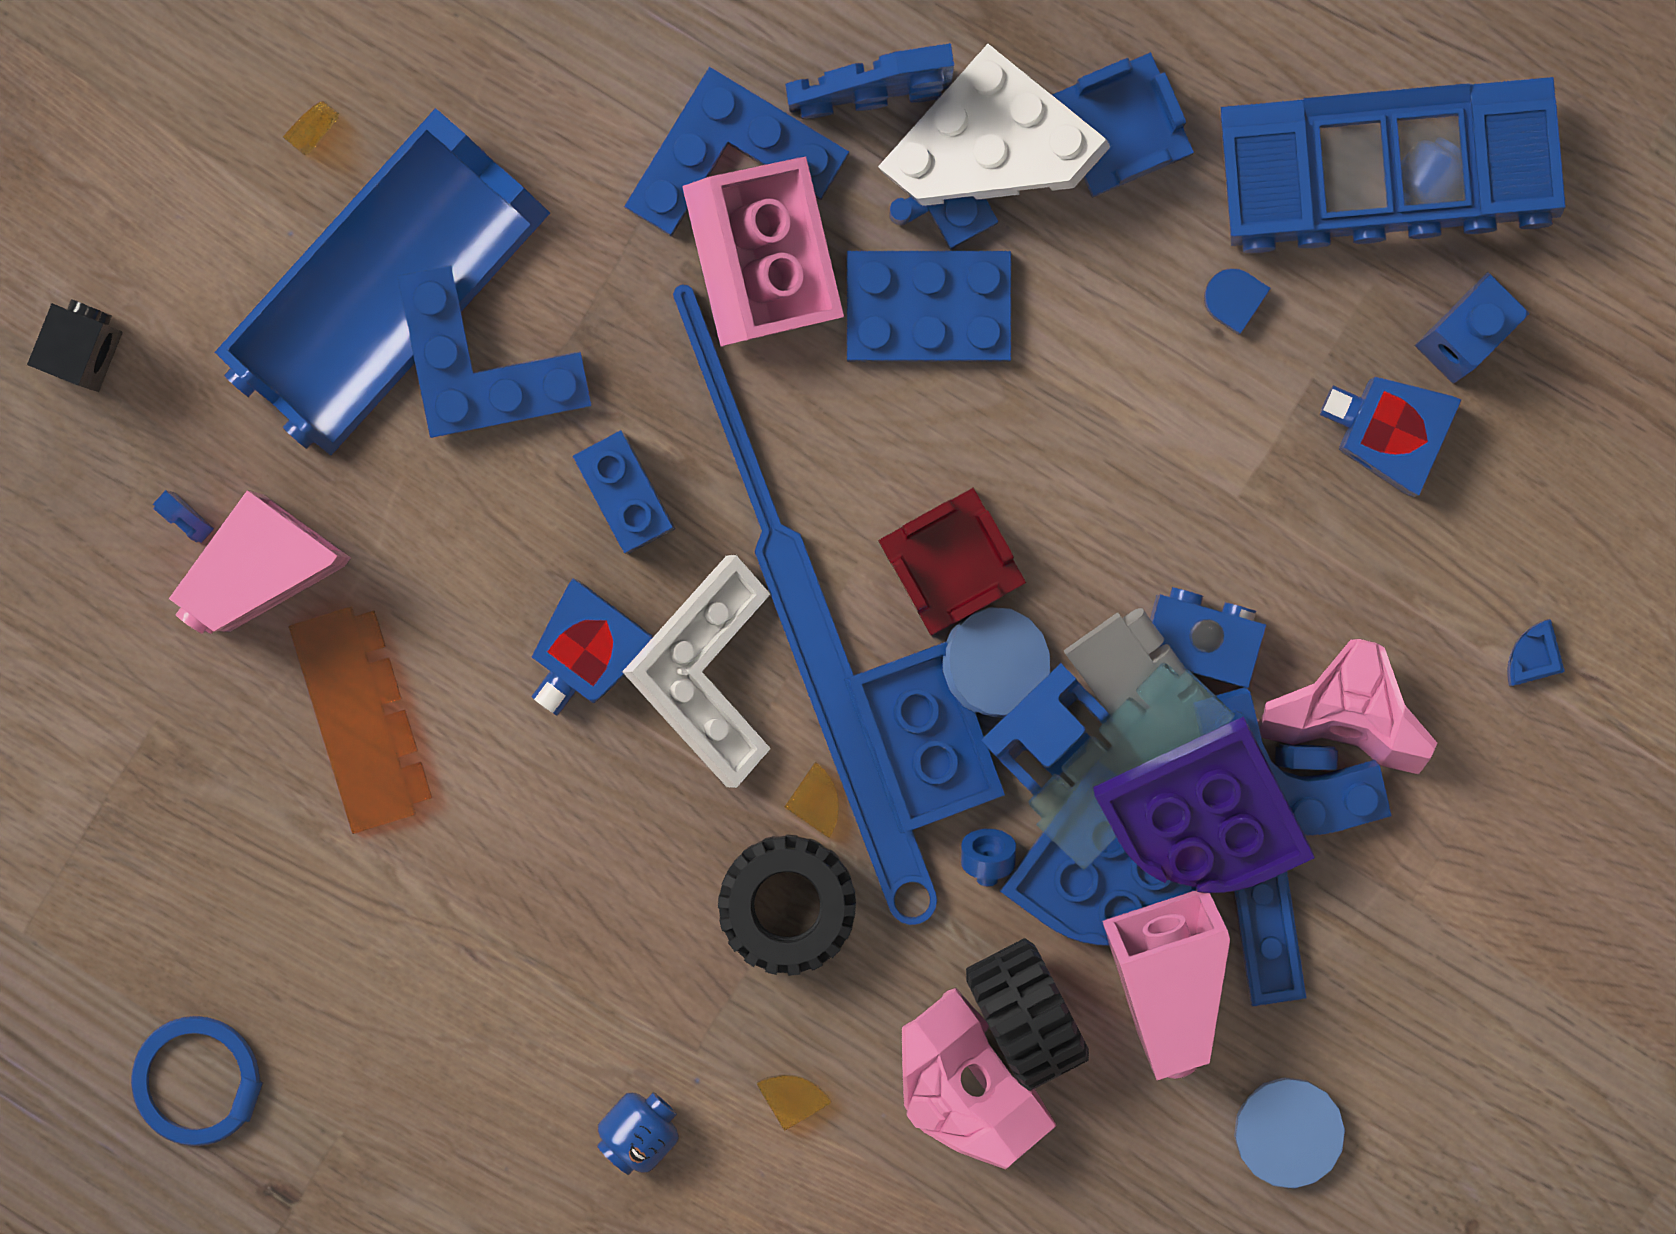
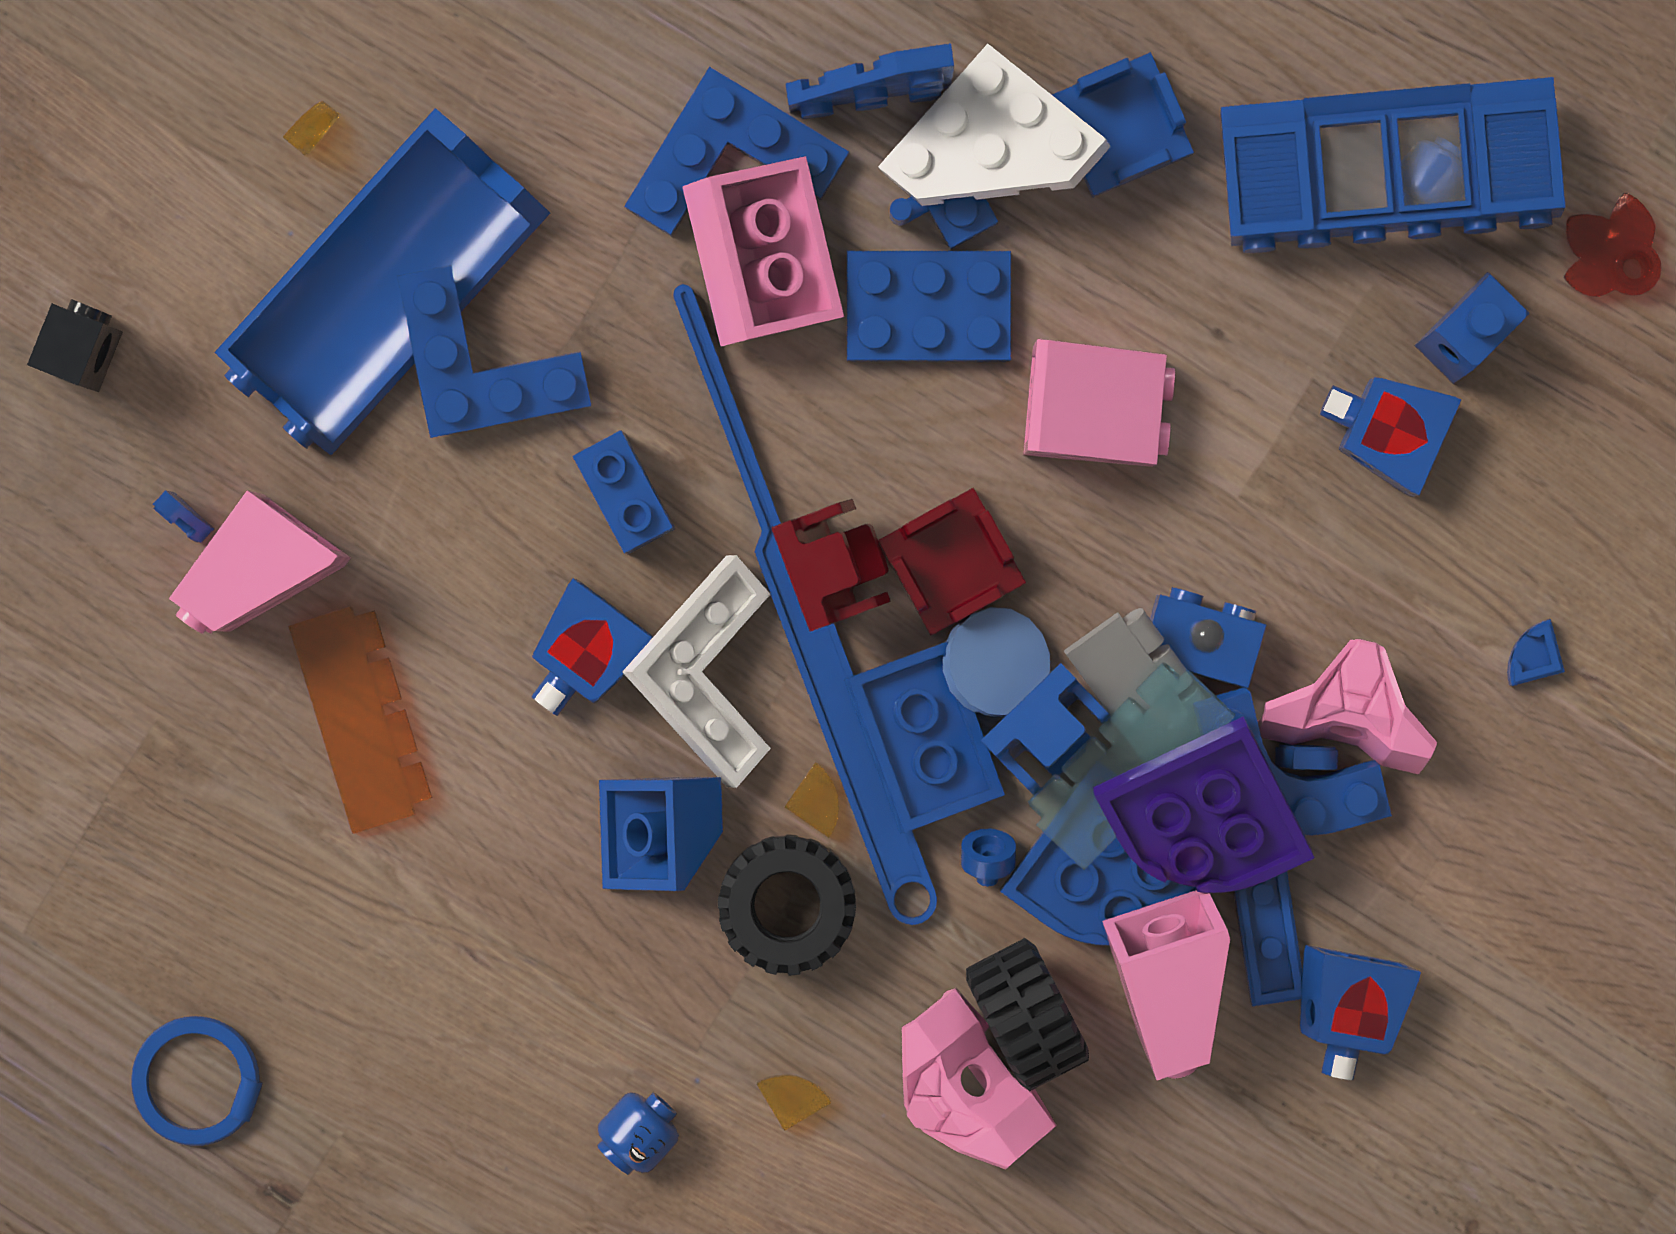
blue tile [1204,269,1271,335] -> none
medium blue tile [1234,1077,1345,1188] -> none
none -> blue slope [599,777,723,891]
none -> dark red panel [771,499,891,632]
none -> bright pink slope [1023,339,1175,467]
none -> blue torso [1300,945,1421,1080]
none -> clear red plate [1564,193,1661,297]

